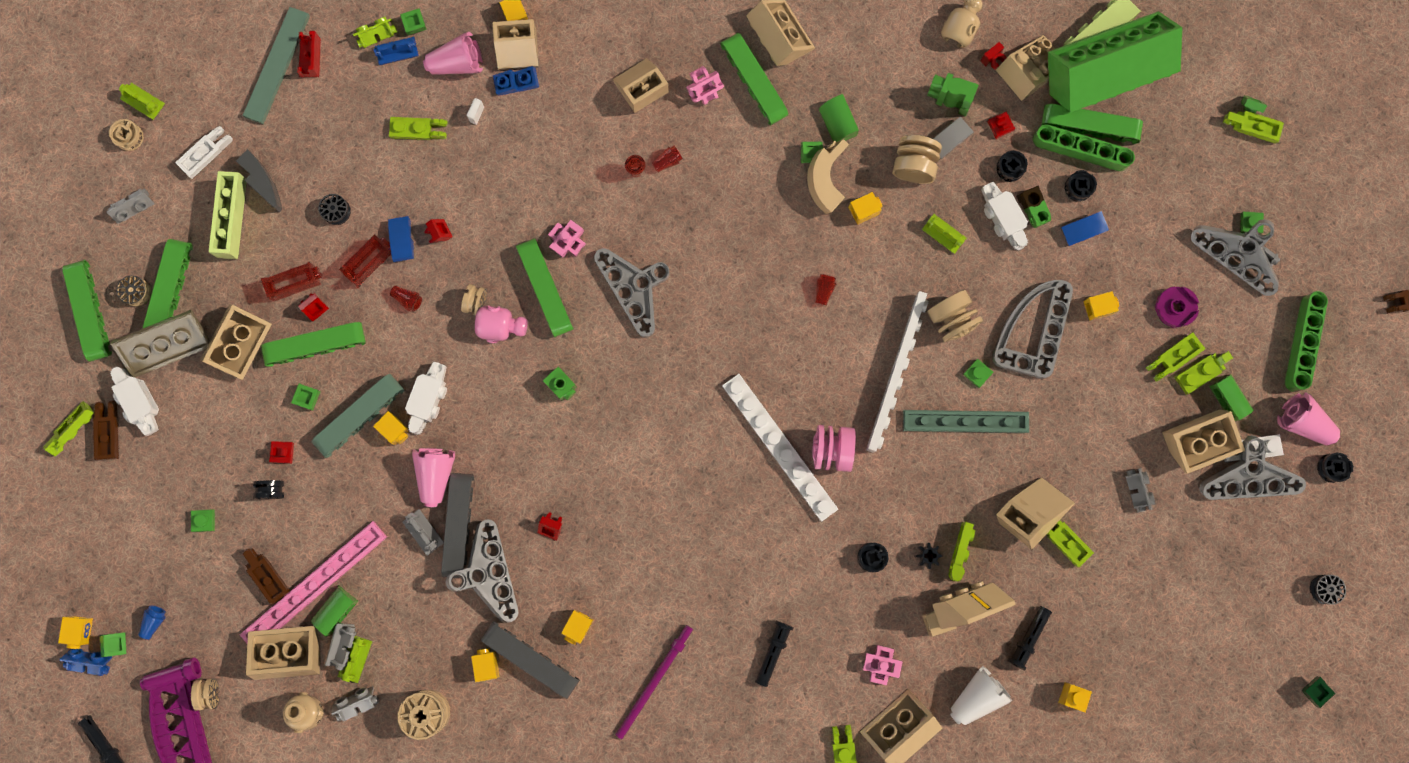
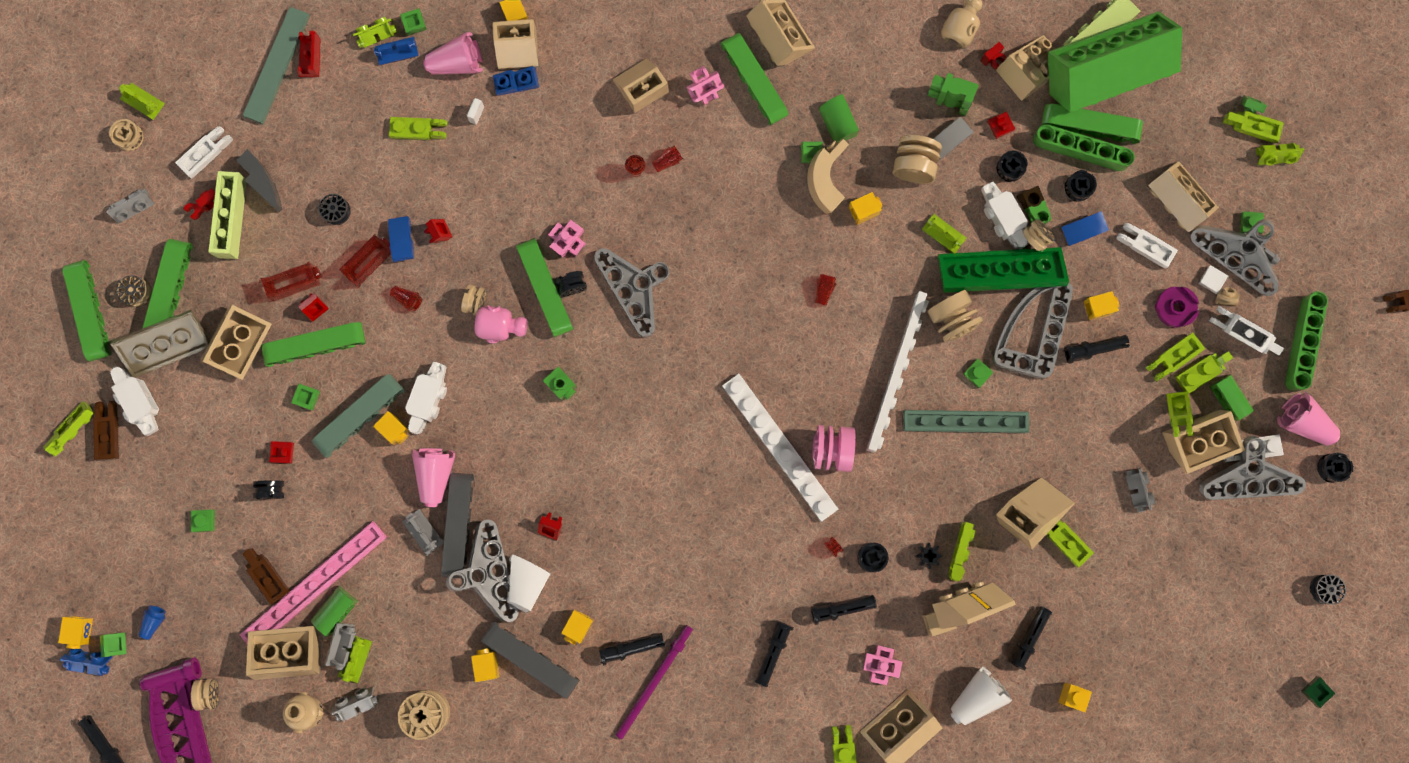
none -> red plate [183,188,215,220]
none -> white slope [507,554,550,613]
none -> black wheel [555,271,587,297]
none -> black pin [599,633,665,666]
none -> black pin [810,595,877,625]
none -> clear red bush [824,537,844,558]
none -> green plate [937,247,1069,293]
none -> tan wheel [1023,219,1055,252]
none -> black pin [1064,335,1130,364]
none -> white hinge [1116,223,1178,269]
none -> tan slope [1148,161,1219,232]
none -> lime hinge [1166,391,1193,437]
none -> white tile [1198,265,1228,294]
none -> white hinge [1209,306,1284,355]
none -> tan plate [1215,287,1240,306]
none -> lime hinge [1256,143,1305,166]

